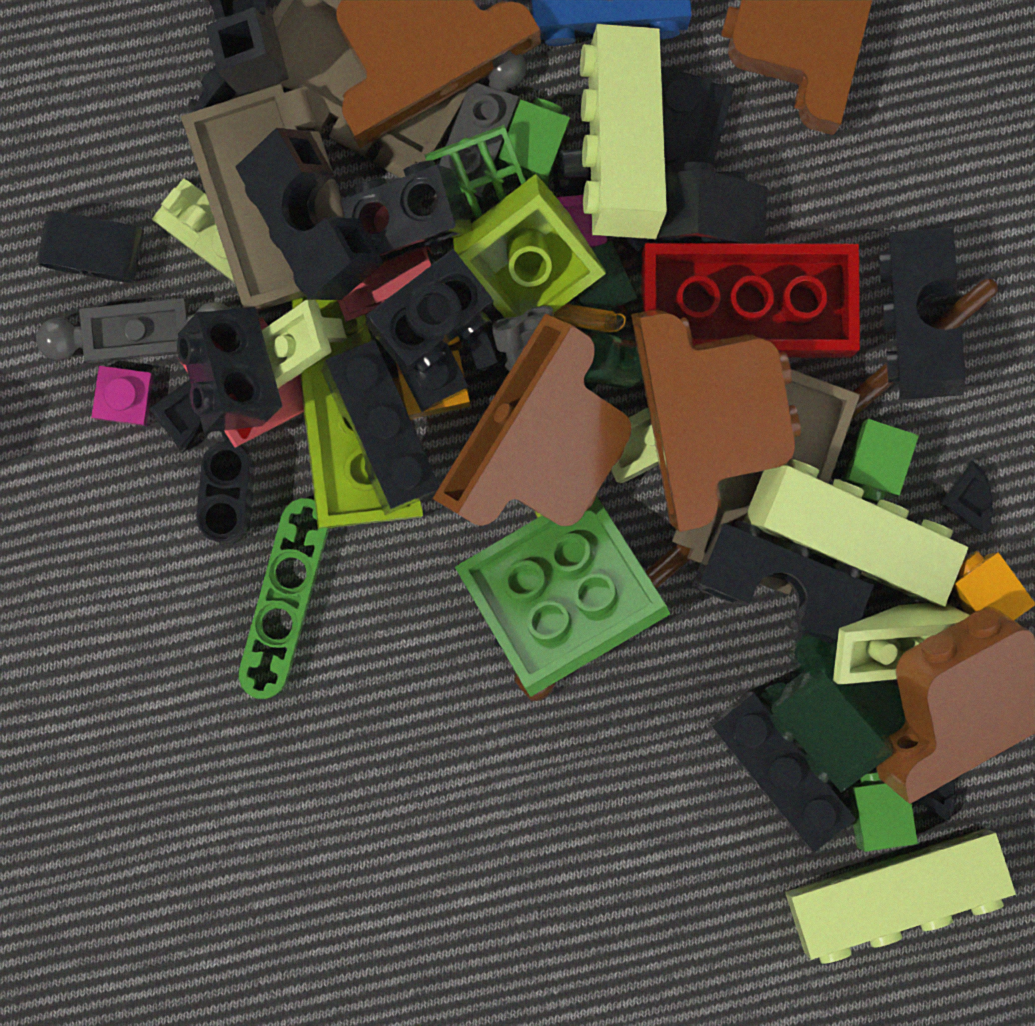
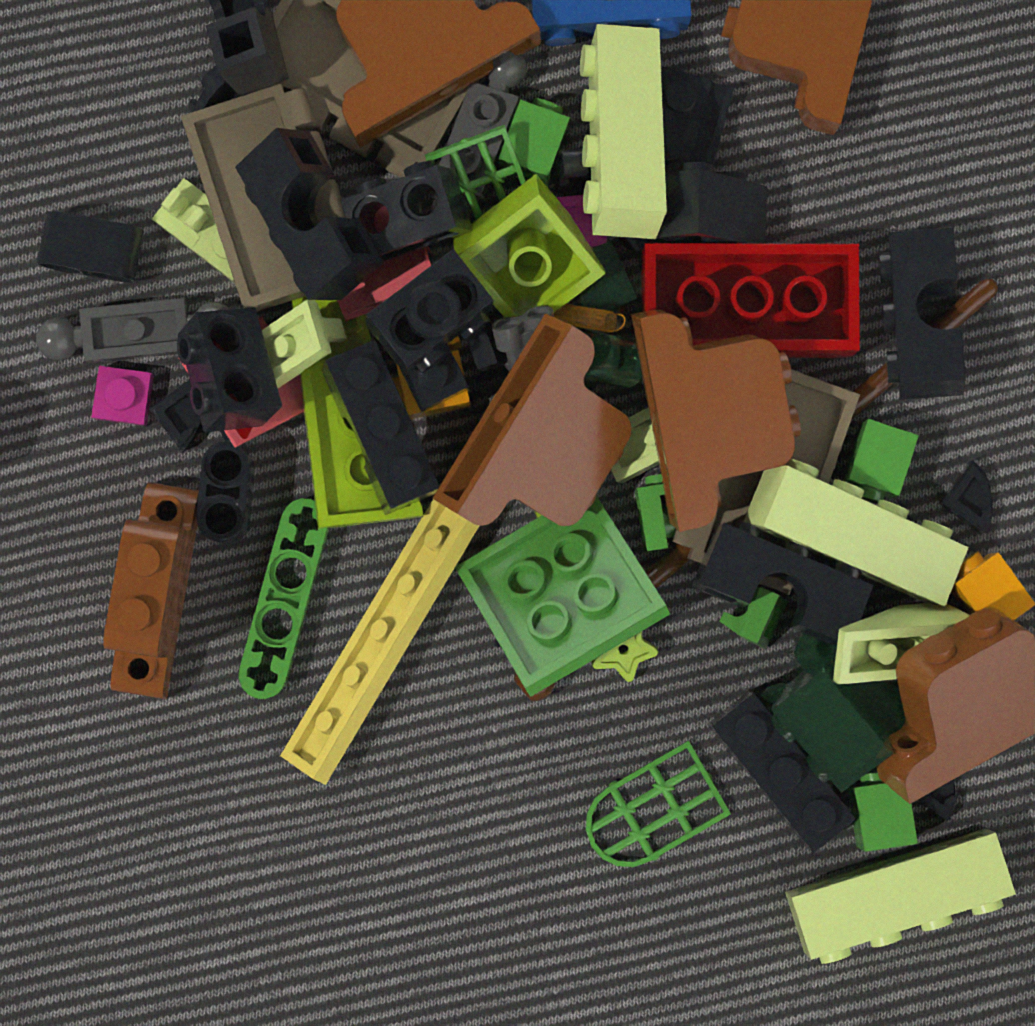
none -> dark orange brick [103,482,199,699]
none -> light yellow plate [280,394,496,785]
none -> bright green window [586,741,731,867]
none -> lime plate [591,631,658,682]
none -> bright green bracket [635,474,675,553]
none -> bright green tile [720,587,788,649]

